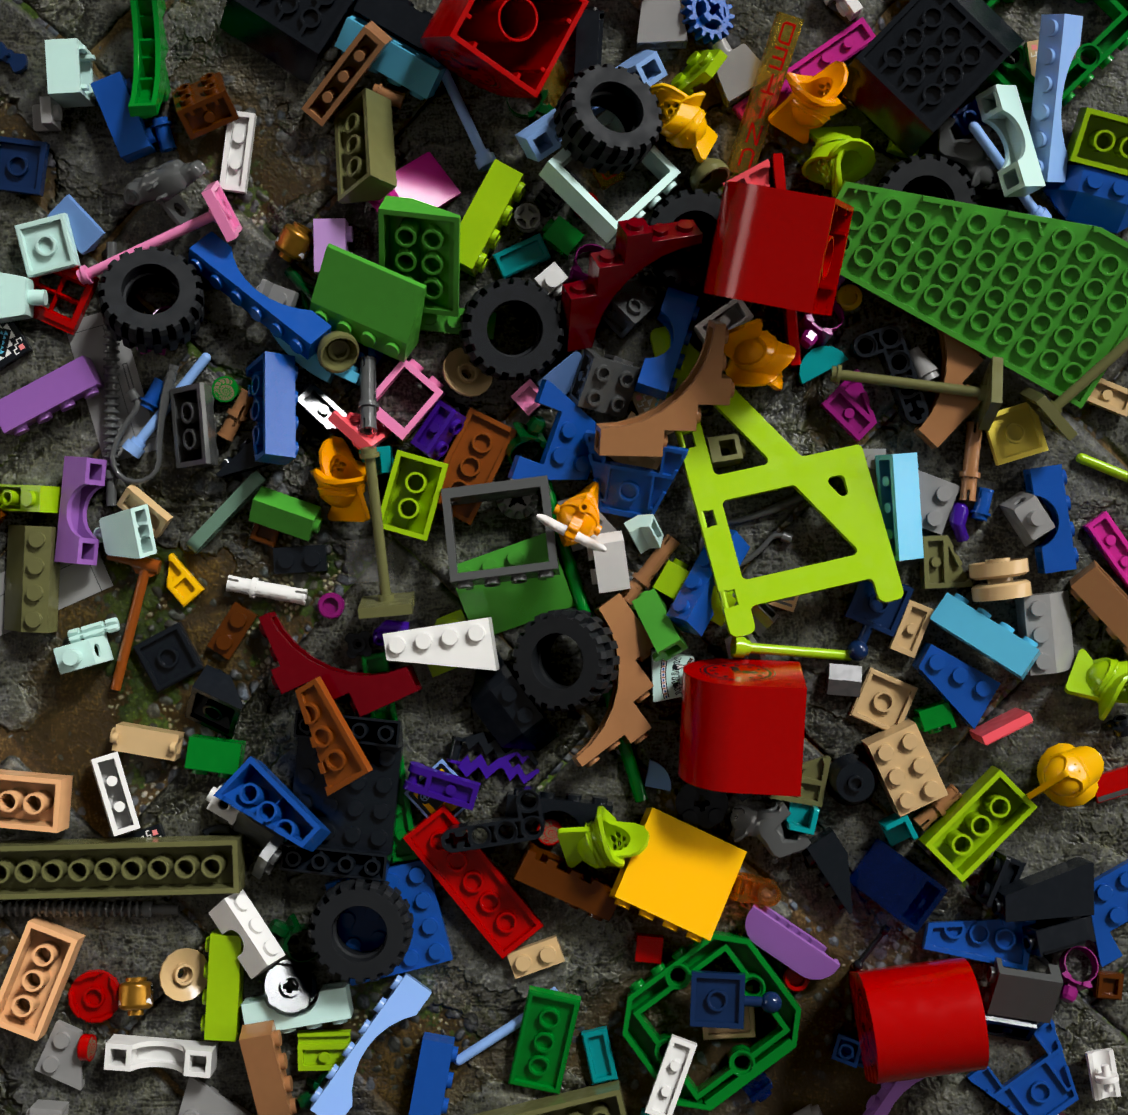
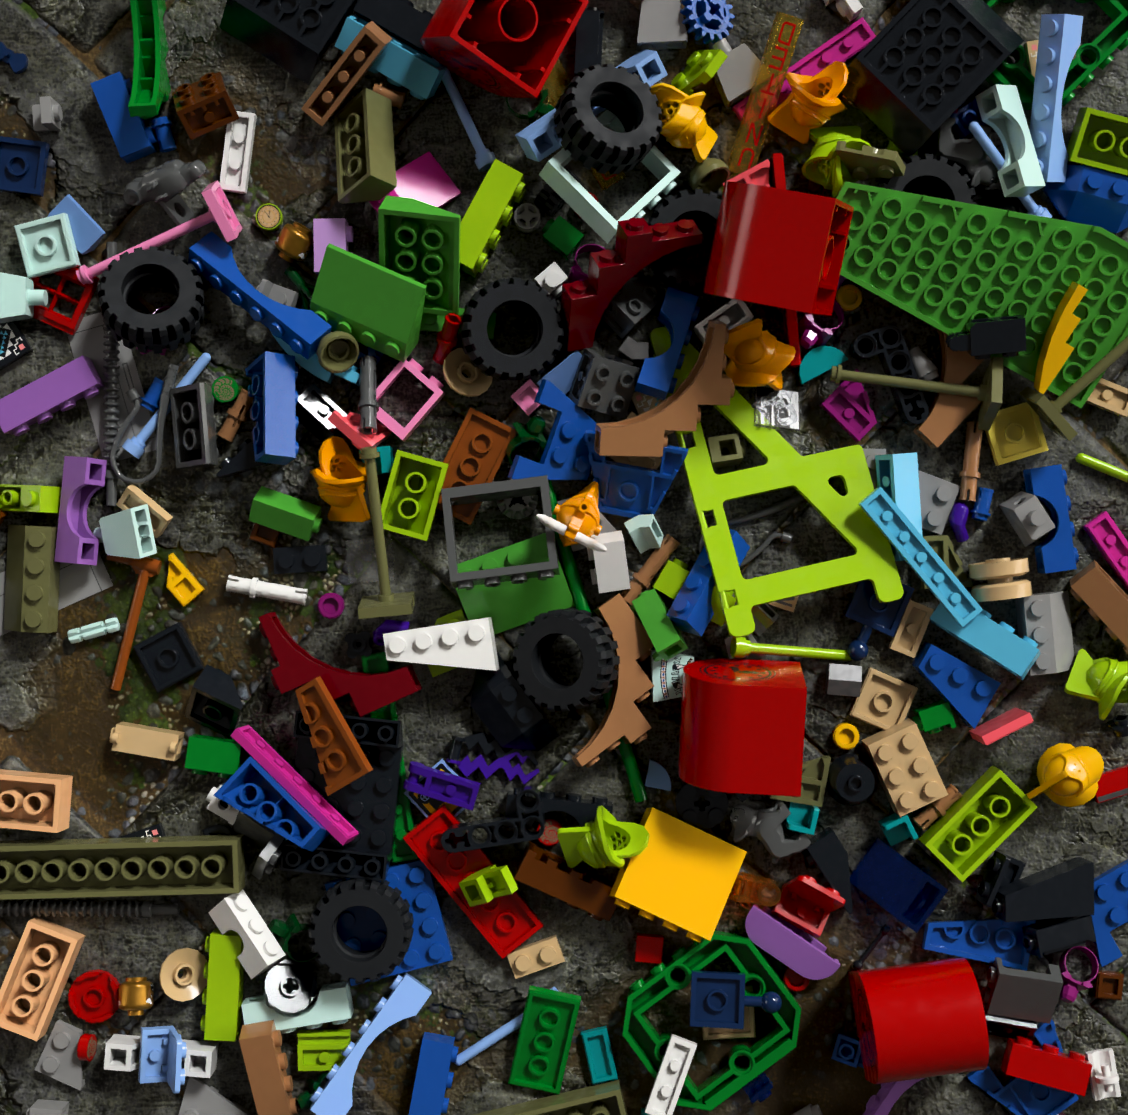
light aqua container [45,38,96,108] -> none
light aqua torso [53,634,114,675] -> none
white brick [90,751,140,836] -> none
sand green beam [186,471,267,554] -> none
reddish brown plate [207,601,259,660] -> none
dark purple bracket [410,399,467,461] -> none
teal tile [492,233,551,279] -> none
none -> light blue bracket [138,1026,187,1094]
none -> dark pink tile [230,725,359,845]
none -> tile [255,203,283,231]
none -> red pin [433,313,462,365]
none -> lime brick [459,864,518,907]
none -> flat silver piece [618,336,649,363]
none -> piece [752,386,802,433]
none -> red bracket [771,875,846,938]
none -> yellow tile [832,723,859,750]
none -> olive wing [836,141,906,180]
none -> medium azure plate [859,487,983,627]
none -> black hinge [945,315,1026,360]
none -> red brick [1001,1036,1092,1097]
none -> yellow slope [1033,281,1088,394]

